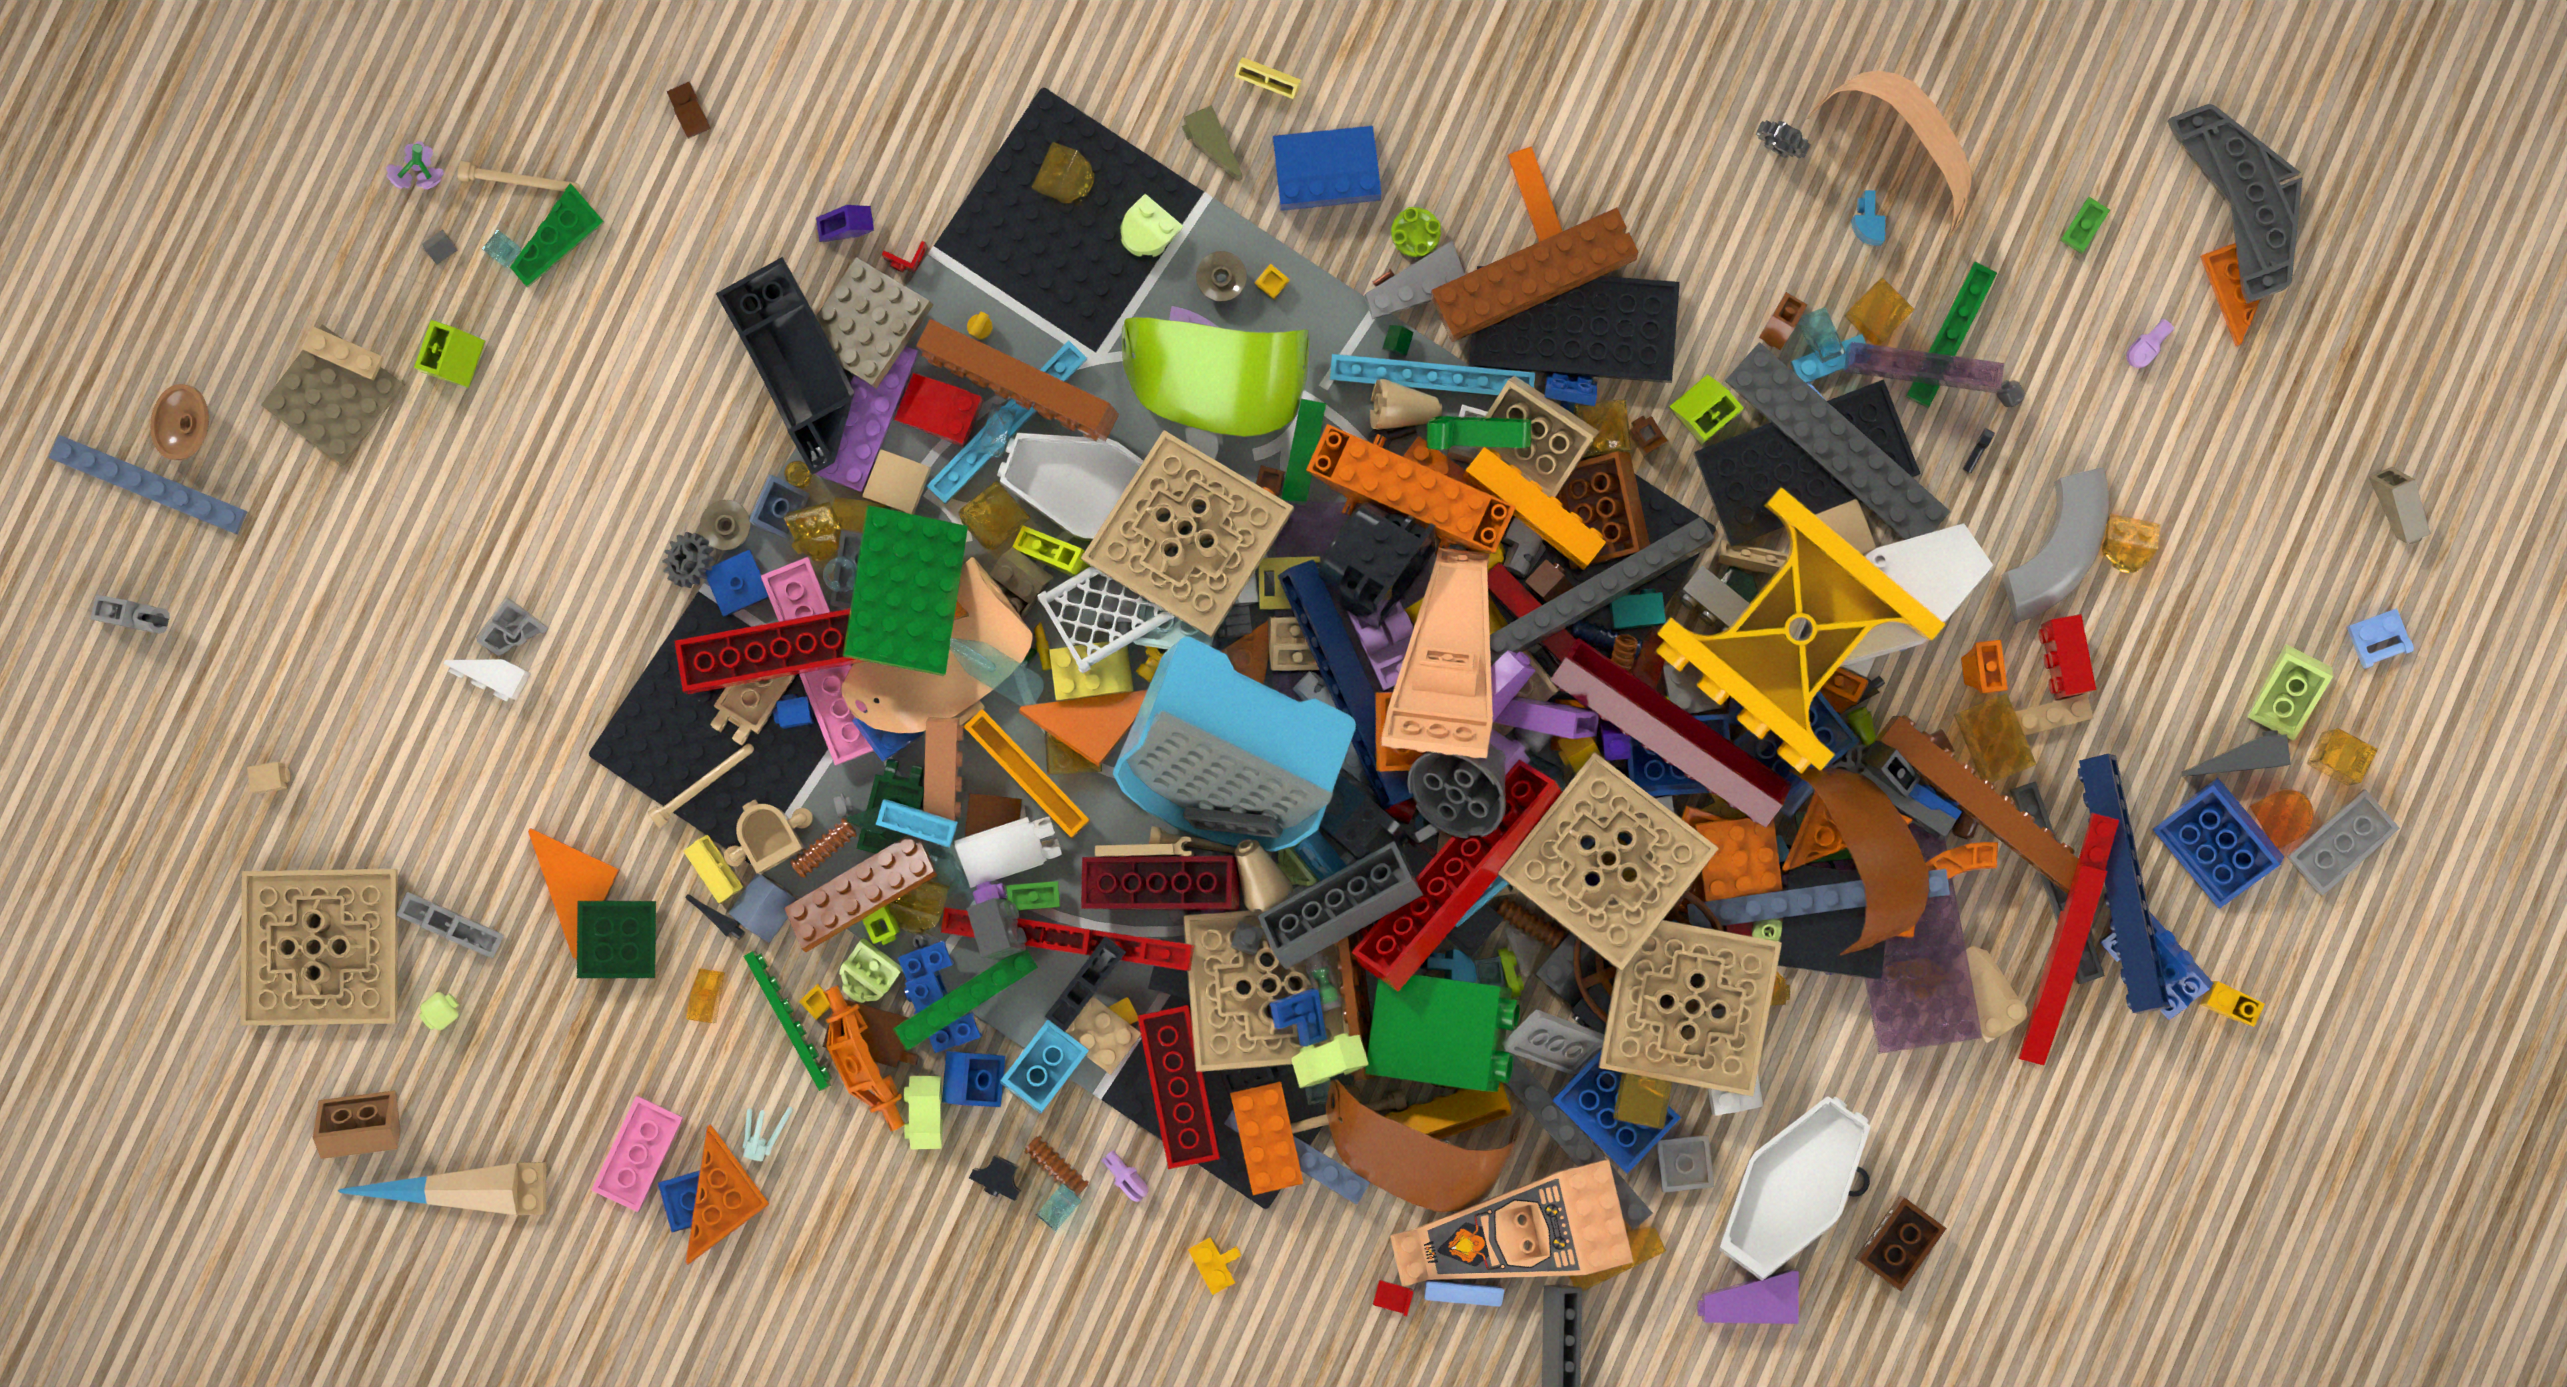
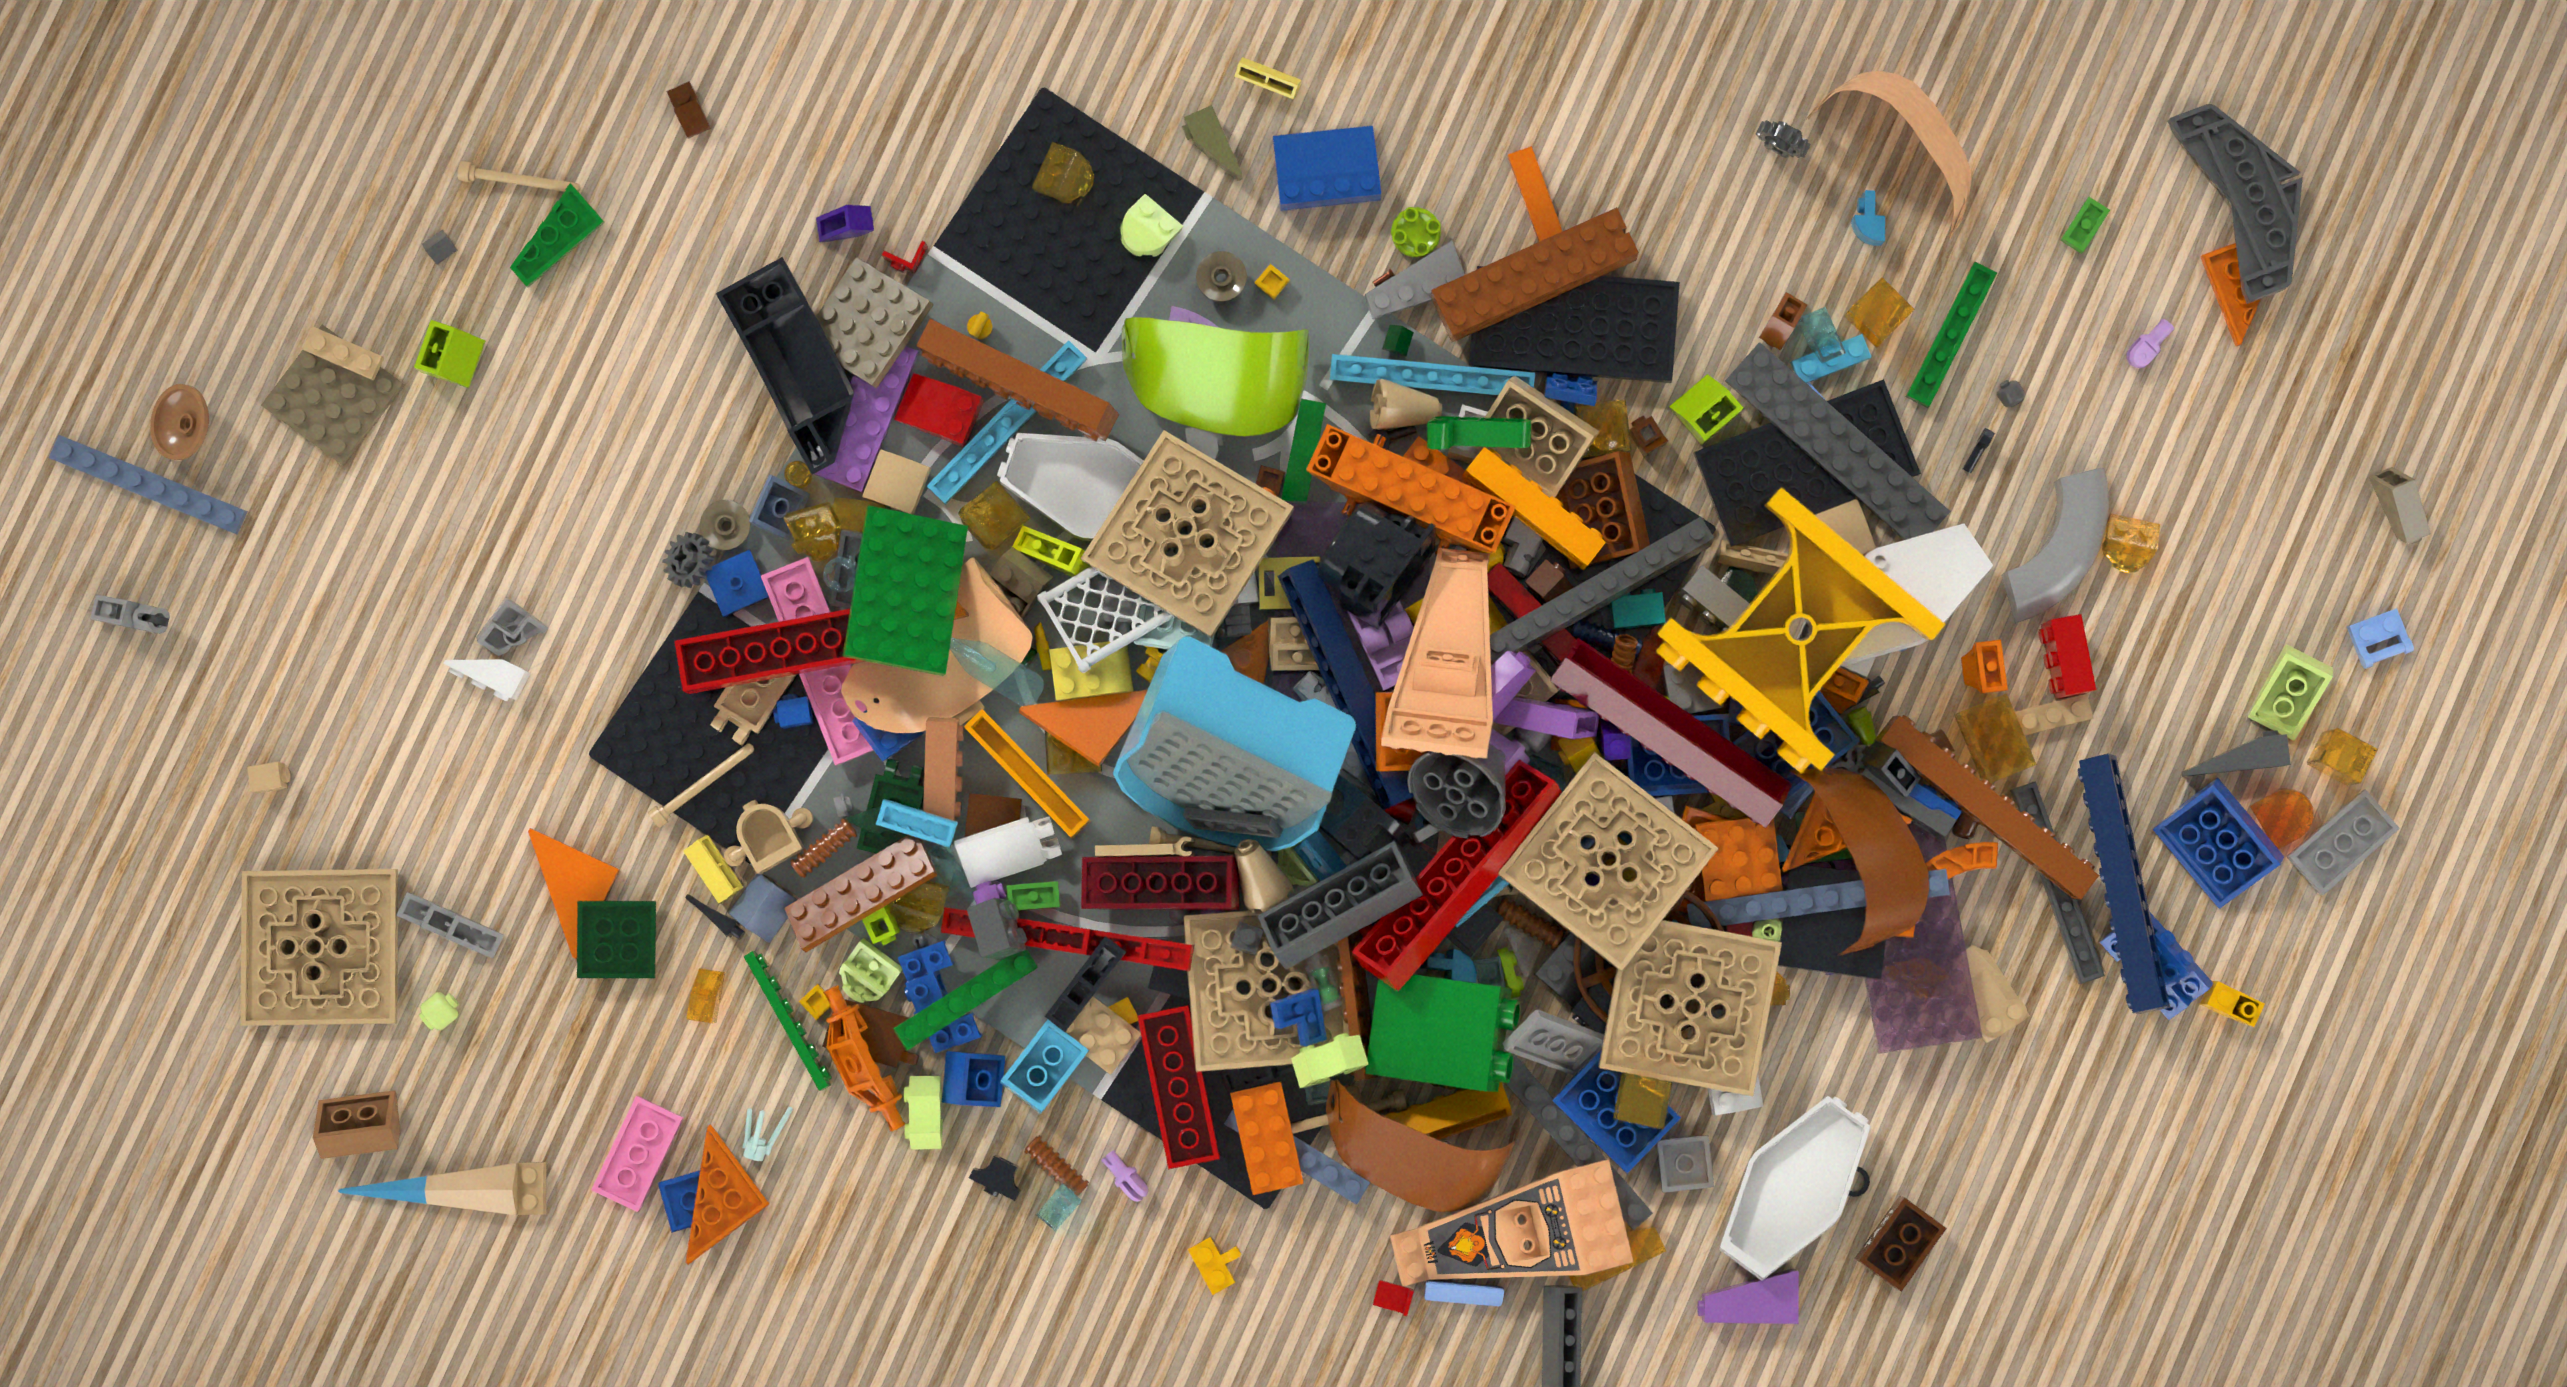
lavender plant [386,141,444,189] -> none
clear light blue slope [482,230,521,268] -> none
clear light blue slope [978,403,1017,459] -> none
brick [1844,342,2004,393] -> none
red slope [2019,813,2119,1065] -> none

